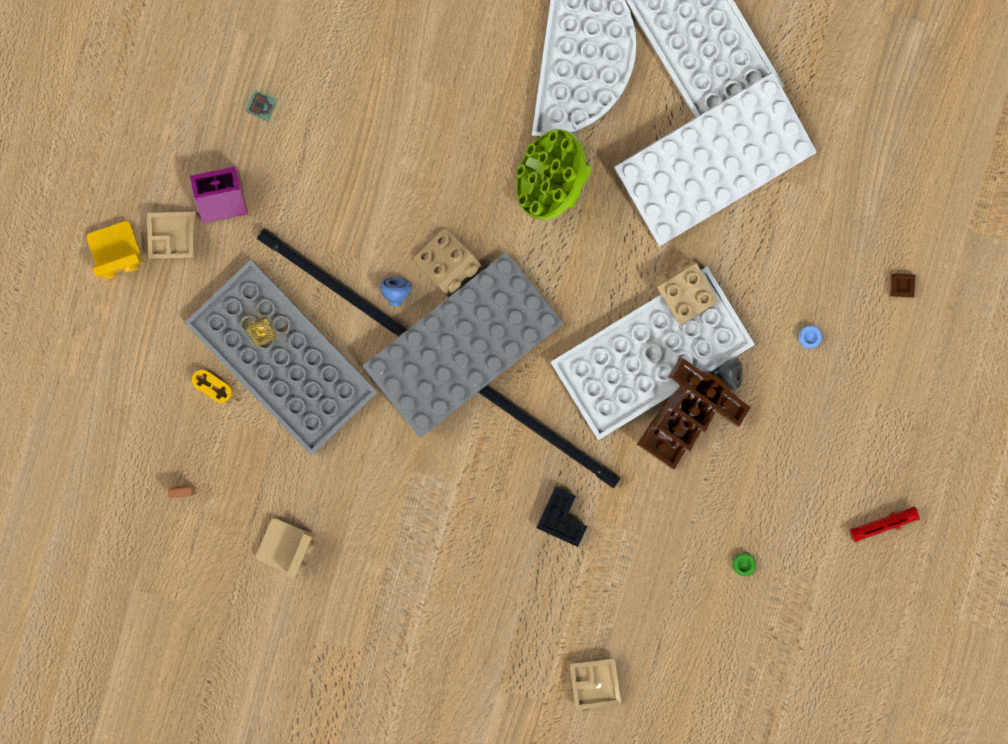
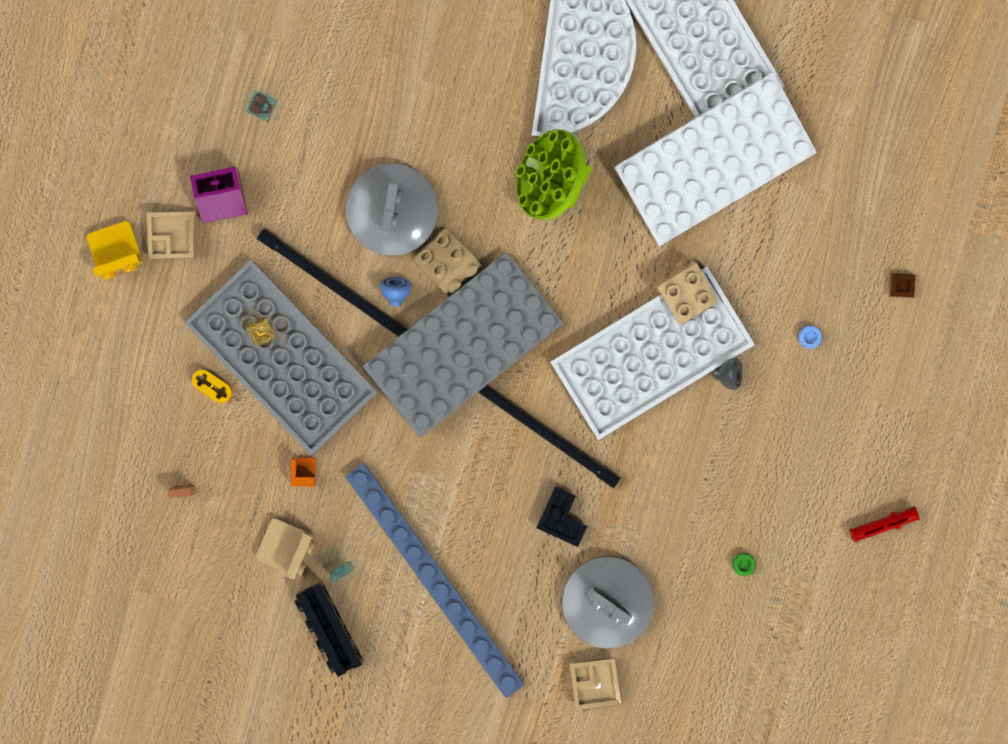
reddish brown slope [637,358,751,469] -> none
none -> orange panel [291,457,317,487]
none -> black brick [295,580,364,677]
none -> clear light blue tile [329,561,354,583]
none -> sand blue plate [345,463,524,698]
none -> light grey bracket [346,164,438,256]
none -> light grey bracket [562,556,654,649]

